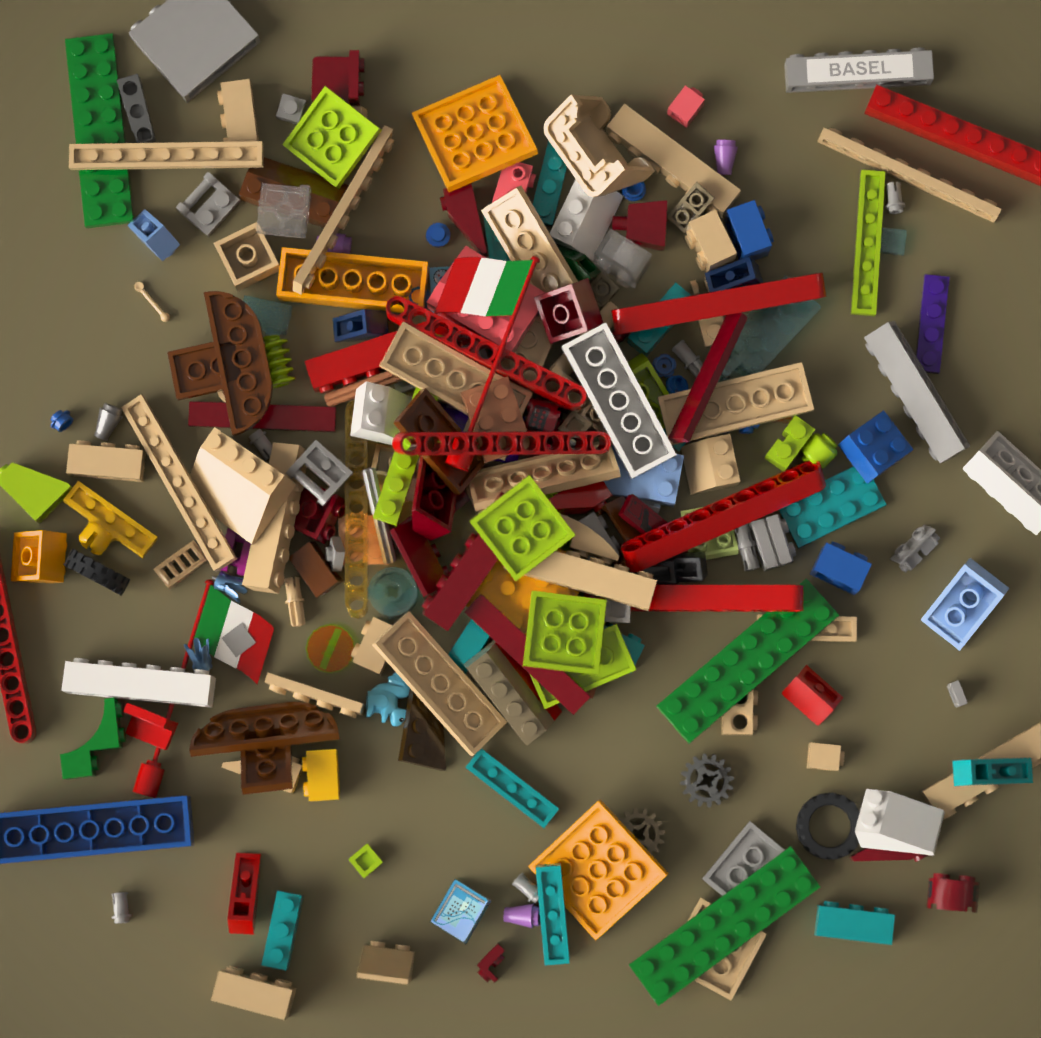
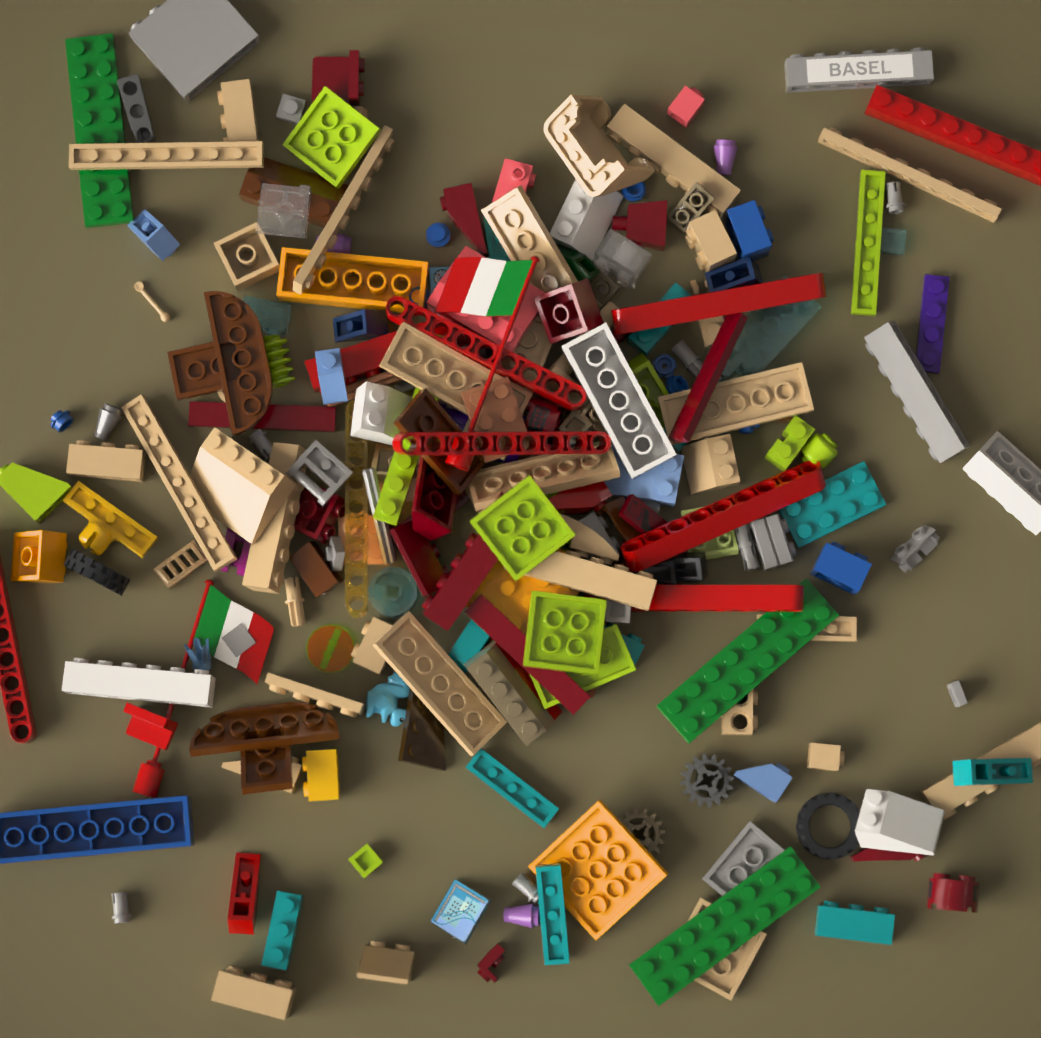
green arch [60,698,126,780] -> none
light grey plate [175,172,241,237] -> none
flat silver piece [212,571,247,603] -> none
light orange plate [412,75,538,192] -> none
teal plate [533,140,567,227] -> none
red panel [782,665,844,726] -> none
blue brick [838,410,914,484] -> none
light blue slope [921,558,1009,651] -> none
none -> medium blue slope [315,348,348,405]
none -> medium blue slope [733,763,793,803]

